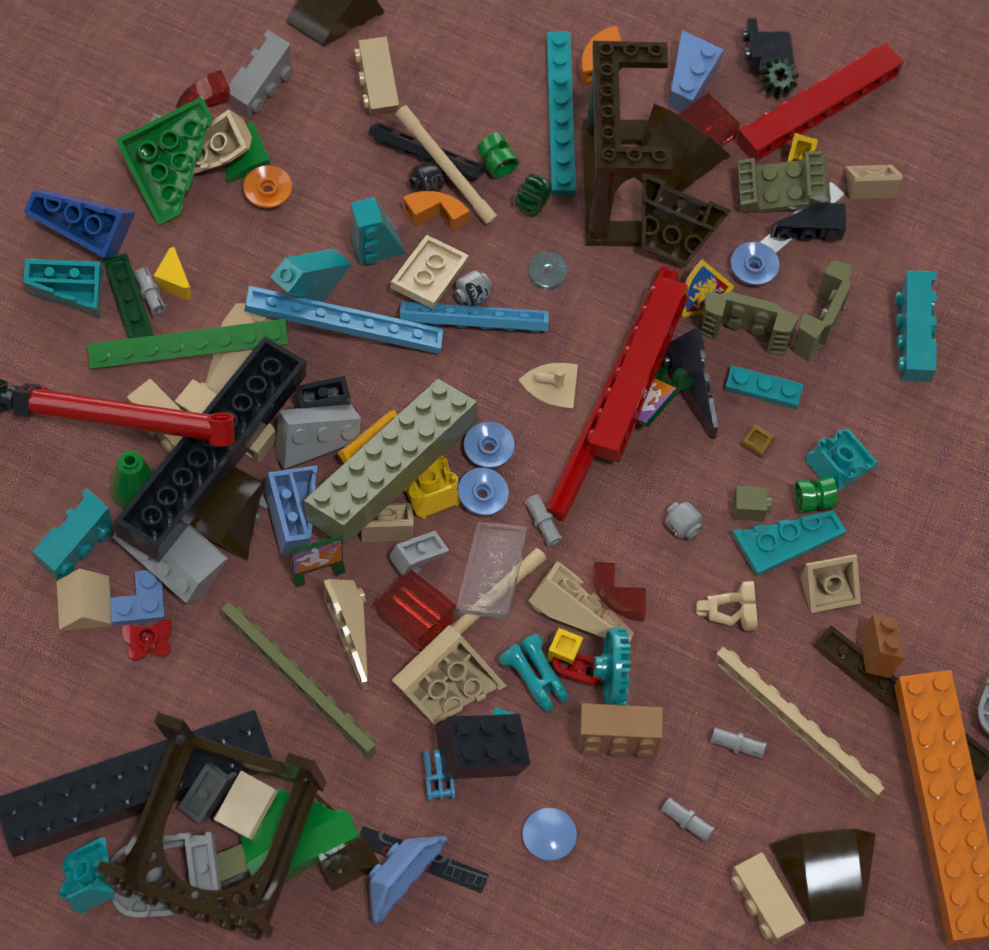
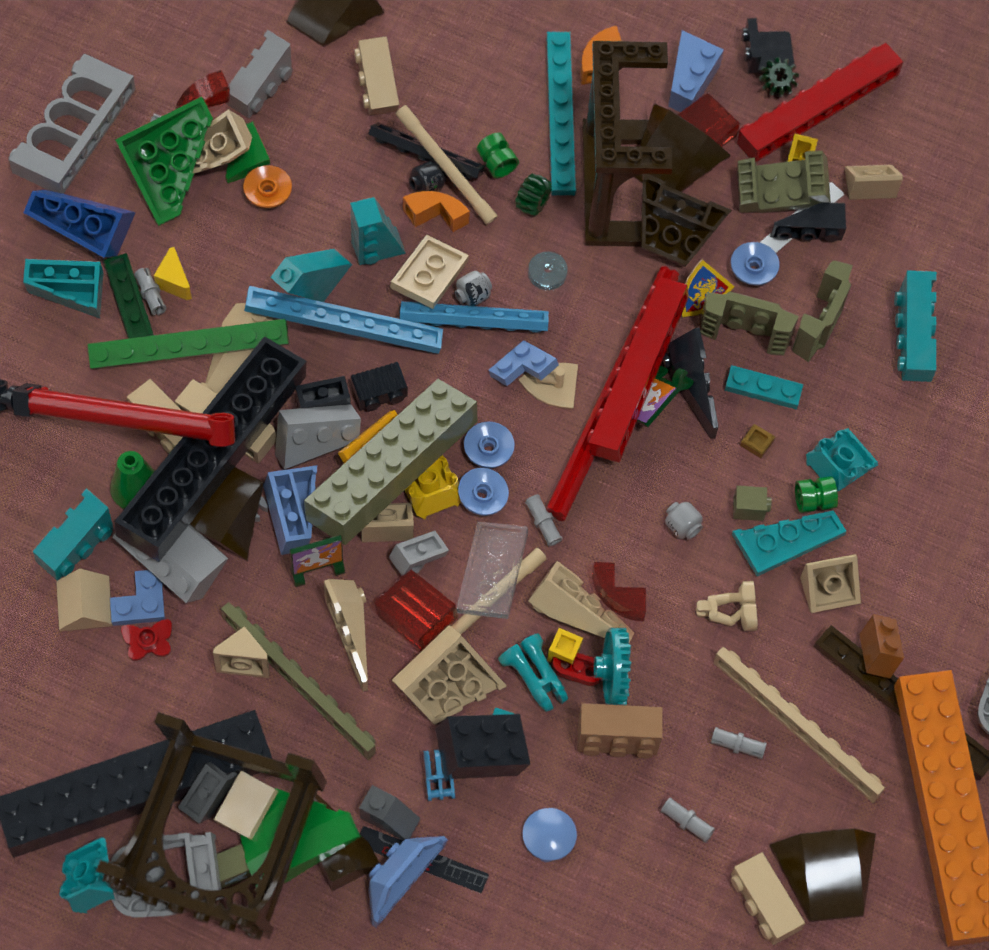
none -> light grey fence [9,54,136,194]
none -> tan slope [213,626,270,678]
none -> black brick [350,362,408,411]
none -> dark grey slope [359,785,421,841]
none -> medium blue plate [488,340,559,386]

